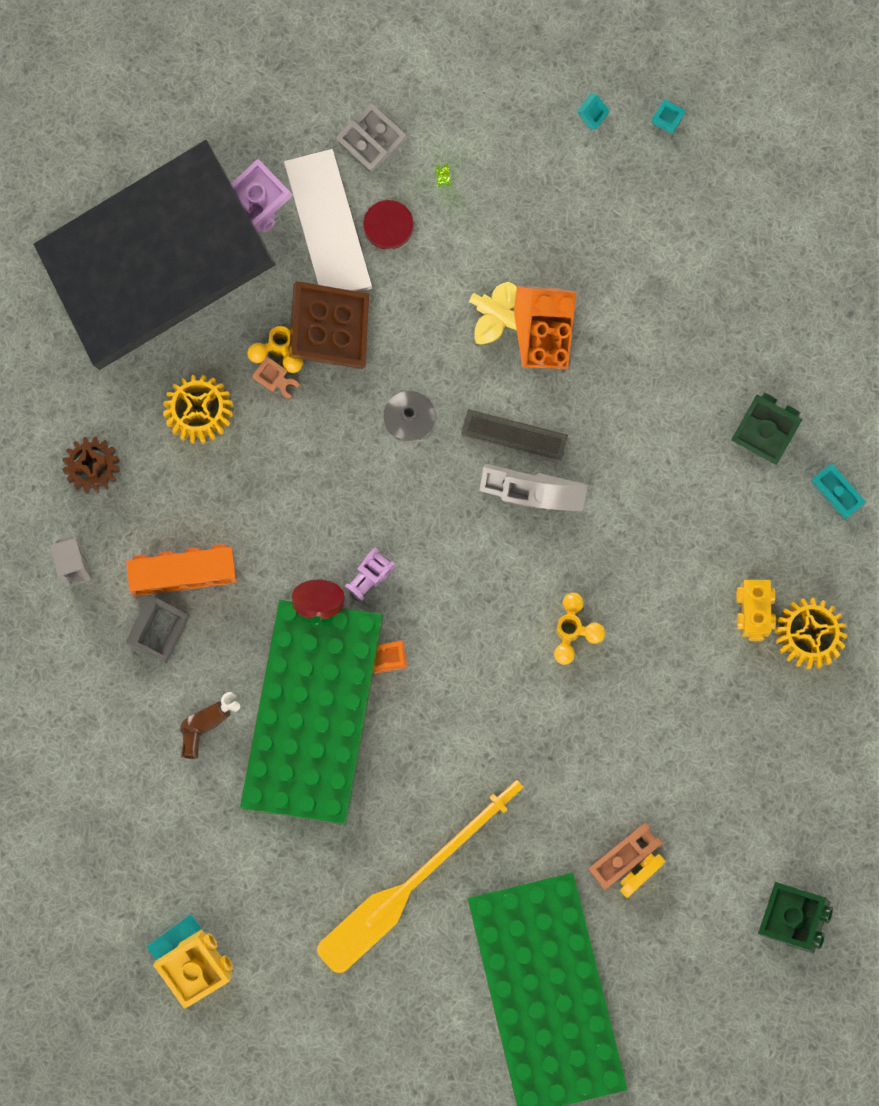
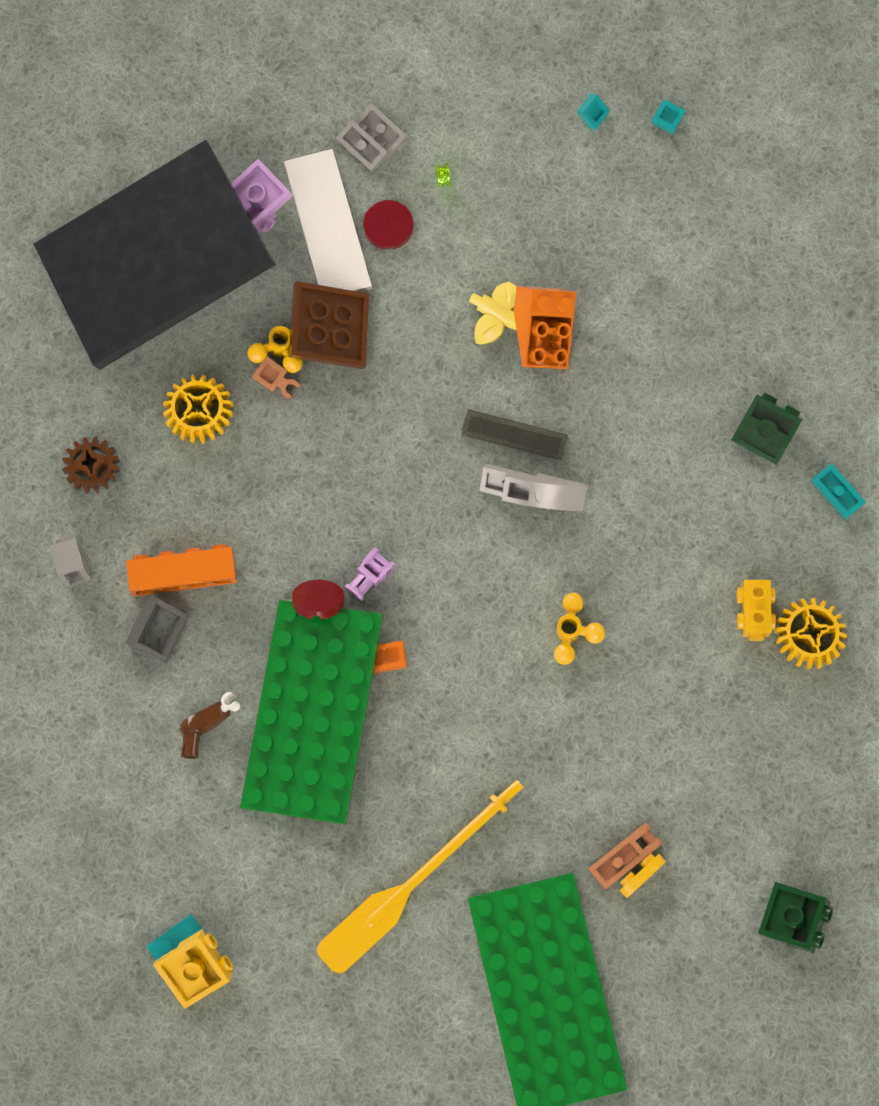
dark grey dish [384,391,435,441] -> none

